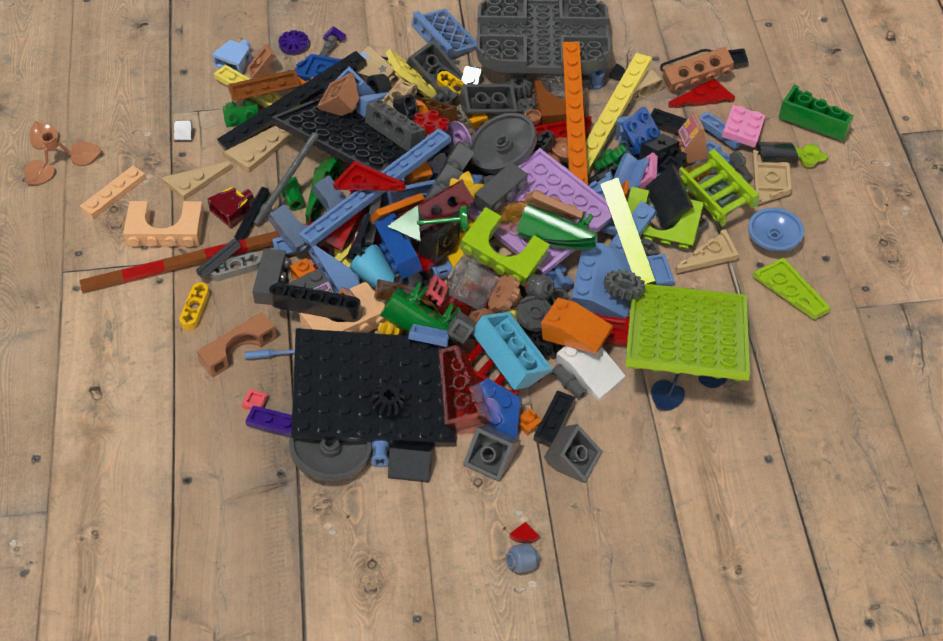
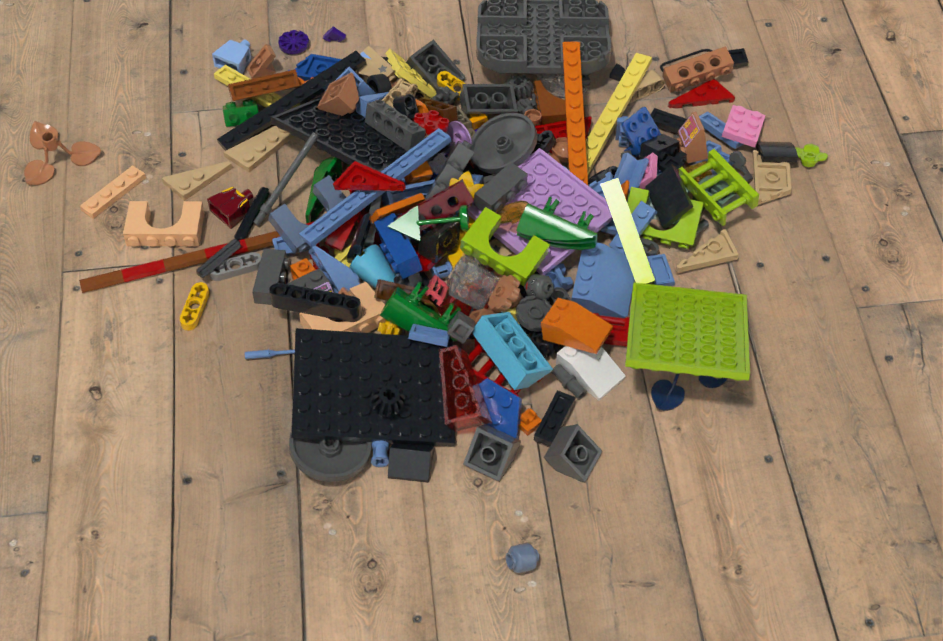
slope [174,120,193,142] -> none
nougat arch [197,312,277,377] -> none
coral tile [242,389,269,410] -> none
dark purple plate [245,405,292,437] -> none
green piece [278,176,304,211] -> none
dark grey piece [319,35,337,56] -> none
medium blue fence [412,9,476,60] -> none
bracket [461,65,483,84] -> none
red tile [509,522,539,543] -> none
nougat plate [524,190,583,222] -> none
medium blue bush [589,68,605,89] -> none
green plant [593,144,627,170] -> none
dark grey gear [603,269,646,301] -> none
medium blue dish [748,208,804,252] -> none
lime wing [753,257,831,320] -> none
green wedge [779,84,854,141] -> none

